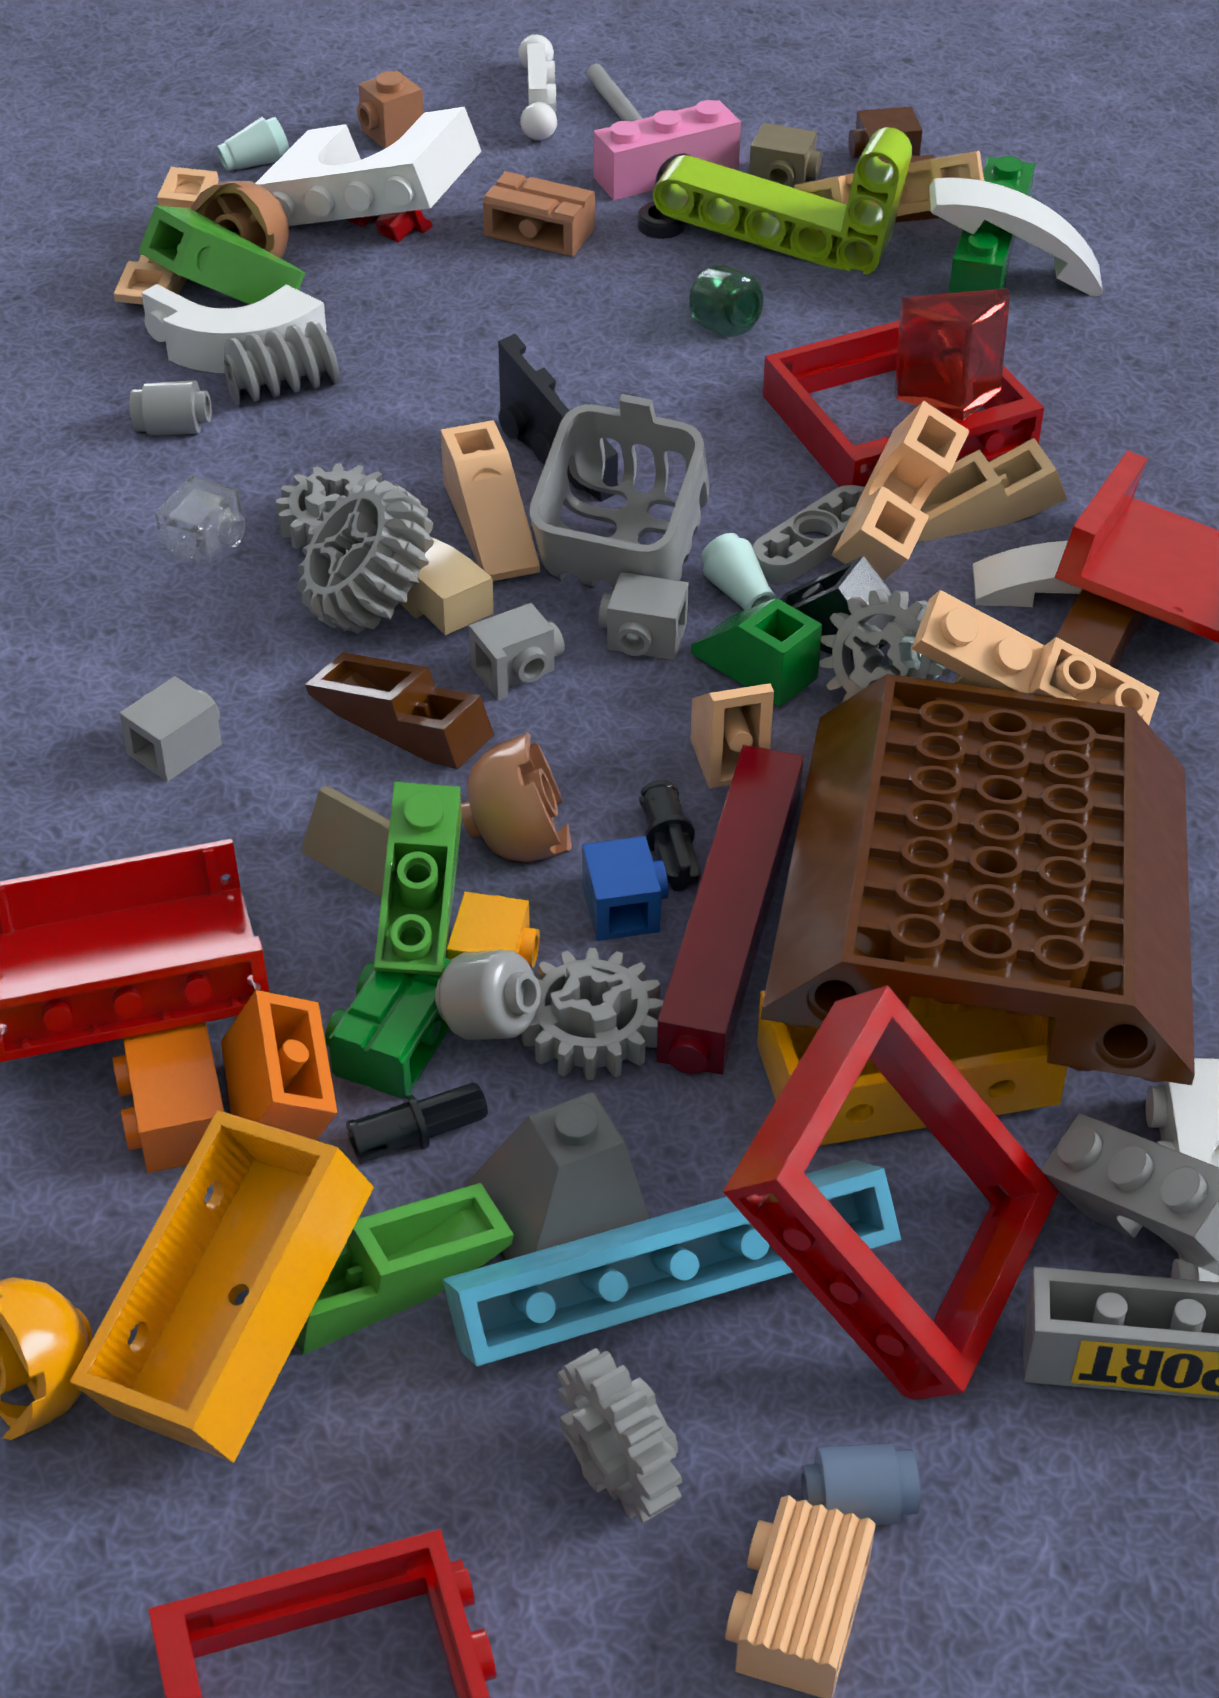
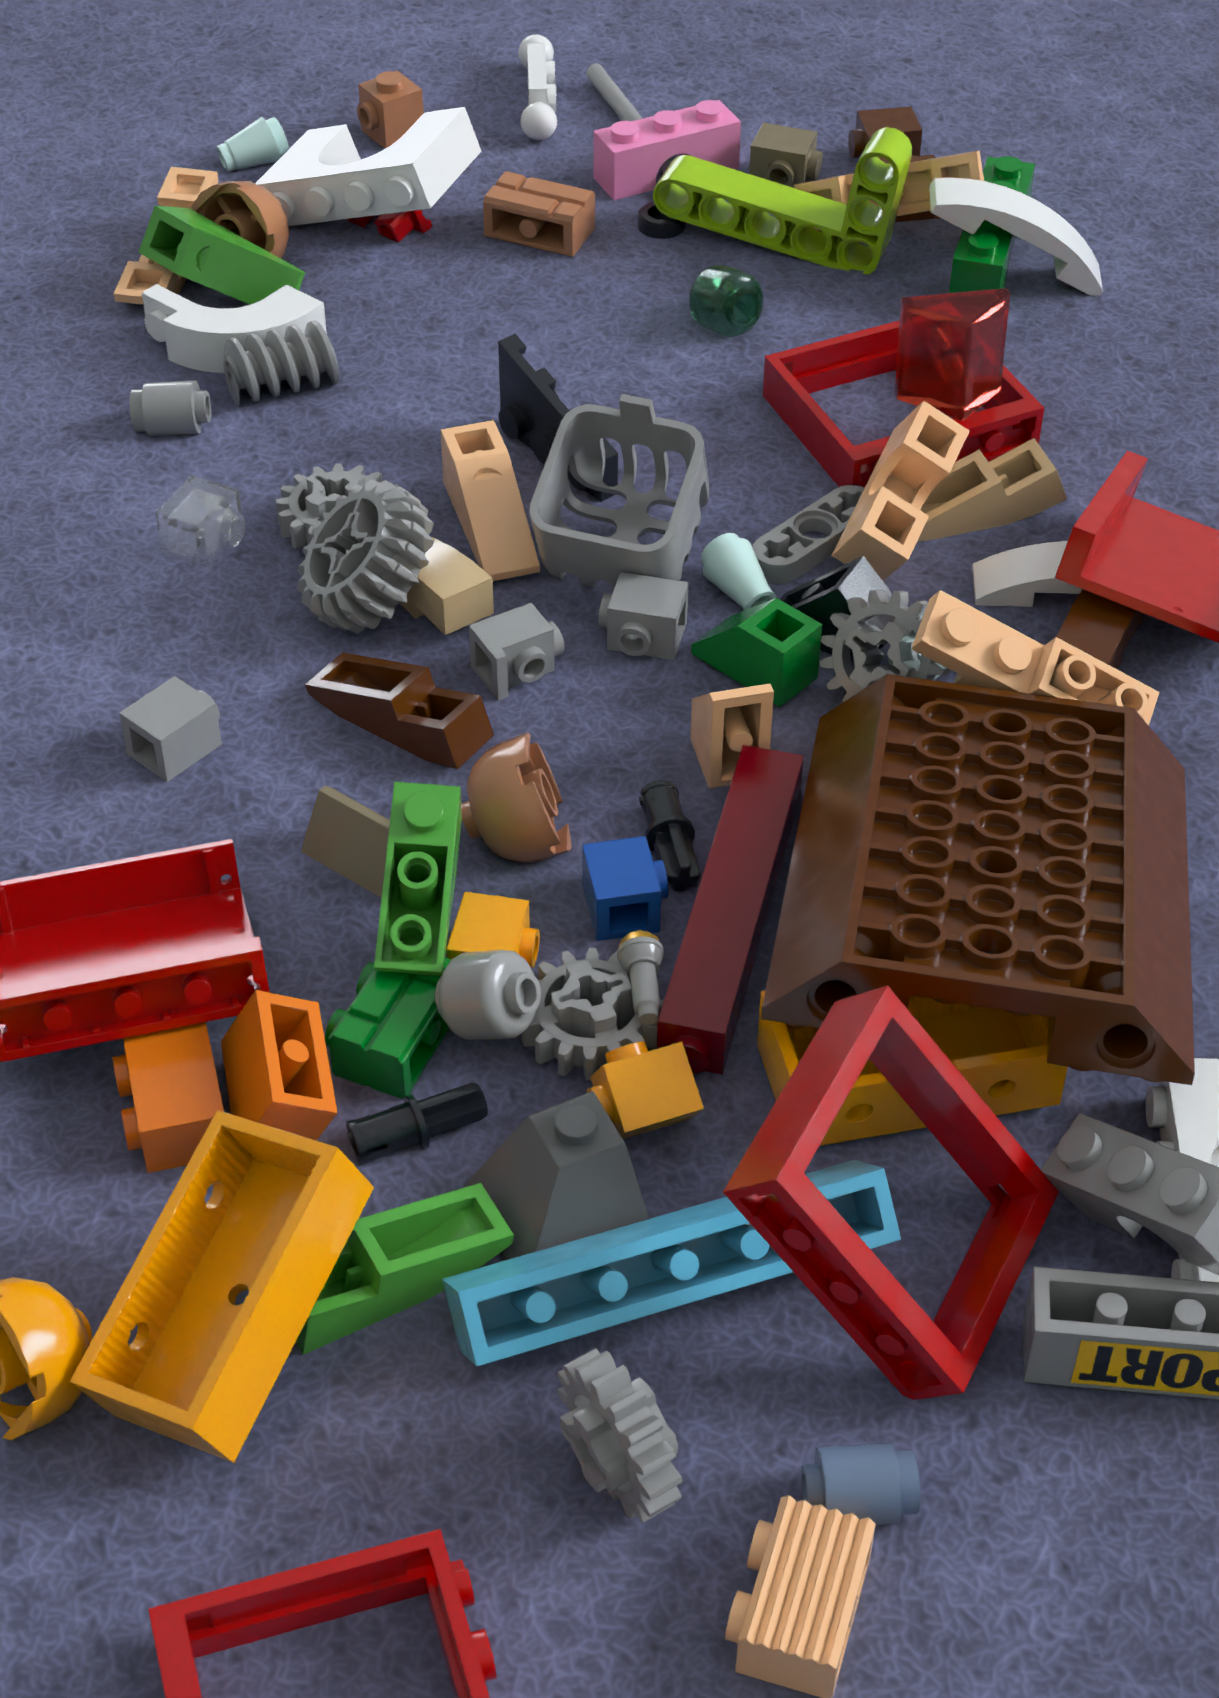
none -> light orange brick [587,1041,704,1139]
none -> light grey piece [617,930,664,1025]

